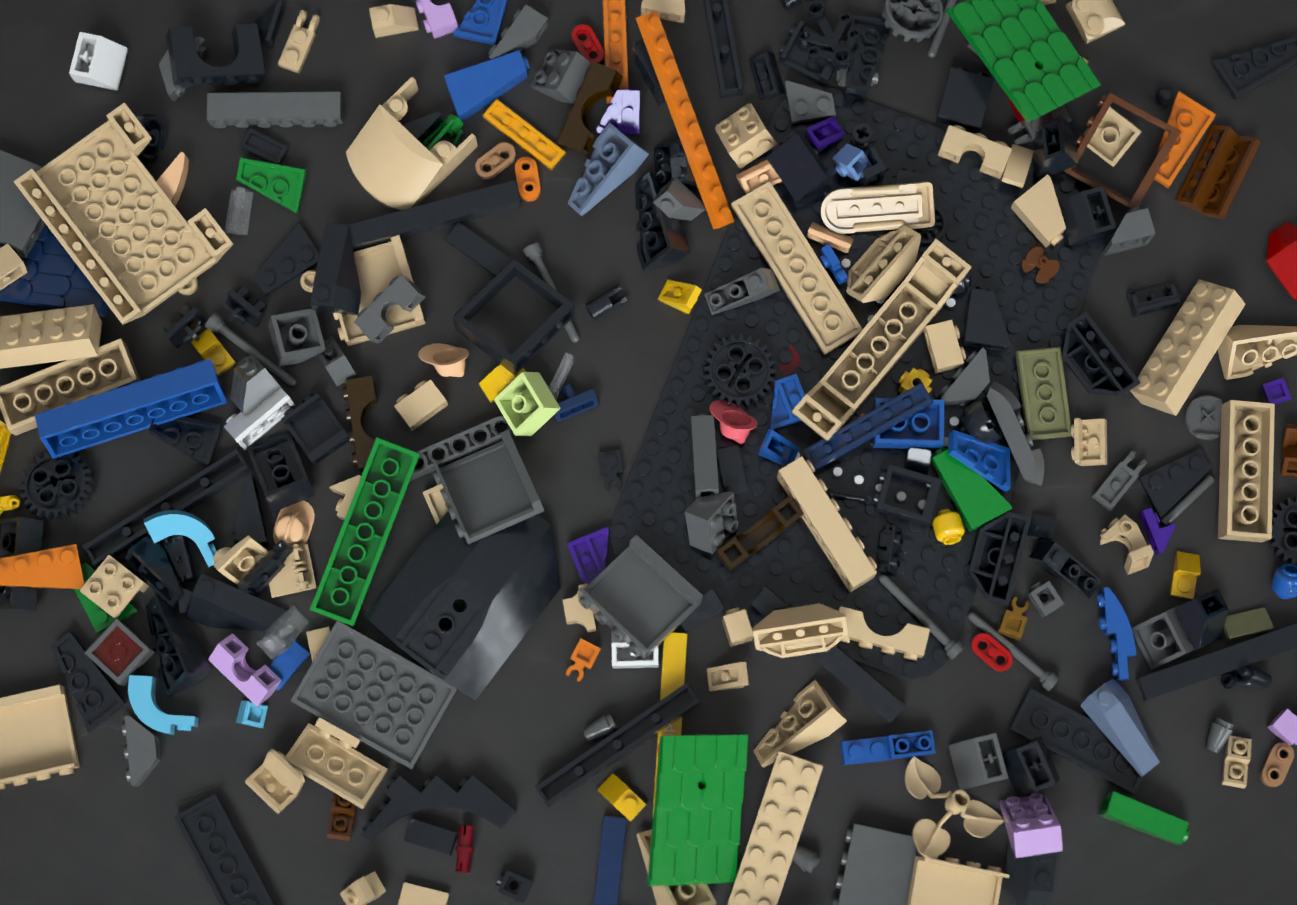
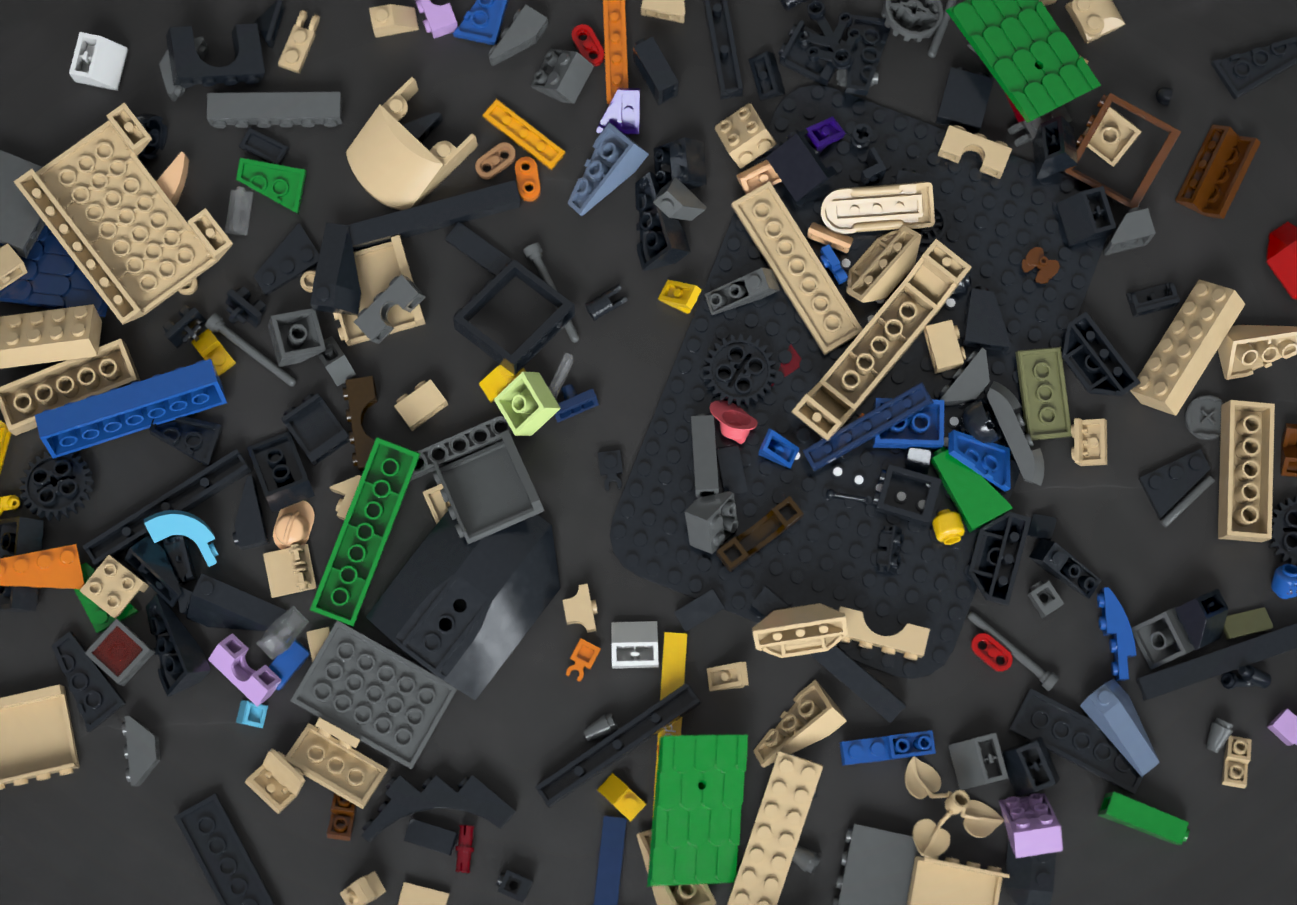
medium azure arch [128,675,199,735] -> none
tan slope [213,535,269,585] -> none
white slope [224,387,296,450] -> none
dark grey slope [230,354,280,416] -> none
black hinge [237,540,293,597] -> none
light nougat piece [419,343,469,377] -> none
green plant [421,114,464,150] -> none
blue slope [444,50,530,122] -> none
dark brown arch [557,62,623,157] -> none
dark purple wing [567,527,609,585] -> none
dark grey panel [578,535,703,659] -> none
orange plate [636,10,735,230] -> none
tan brick [722,607,754,647] -> none
blue wing [770,373,805,431] -> none
tan brick [777,456,877,593] -> none
dark grey wing [784,81,836,124] -> none
medium blue brick [832,143,873,181] -> none
dark grey piece [879,574,965,660] -> none
yellow brick [898,368,932,394] -> none
pearl gold plate [998,597,1029,641] -> none
tan slope [1001,144,1034,188] -> none
tan slope [1011,174,1066,248] -> none
dark grey hinge [1092,450,1148,511] -> none
tan tile [1099,515,1154,575] -> none
dark purple slope [1139,508,1176,556] -> none
orange wing [1154,91,1216,188] -> none
yellow slope [1169,551,1201,600] -> none
medium nougat plate [1260,743,1294,787] -> none
dark purple plate [1261,378,1292,405] -> none

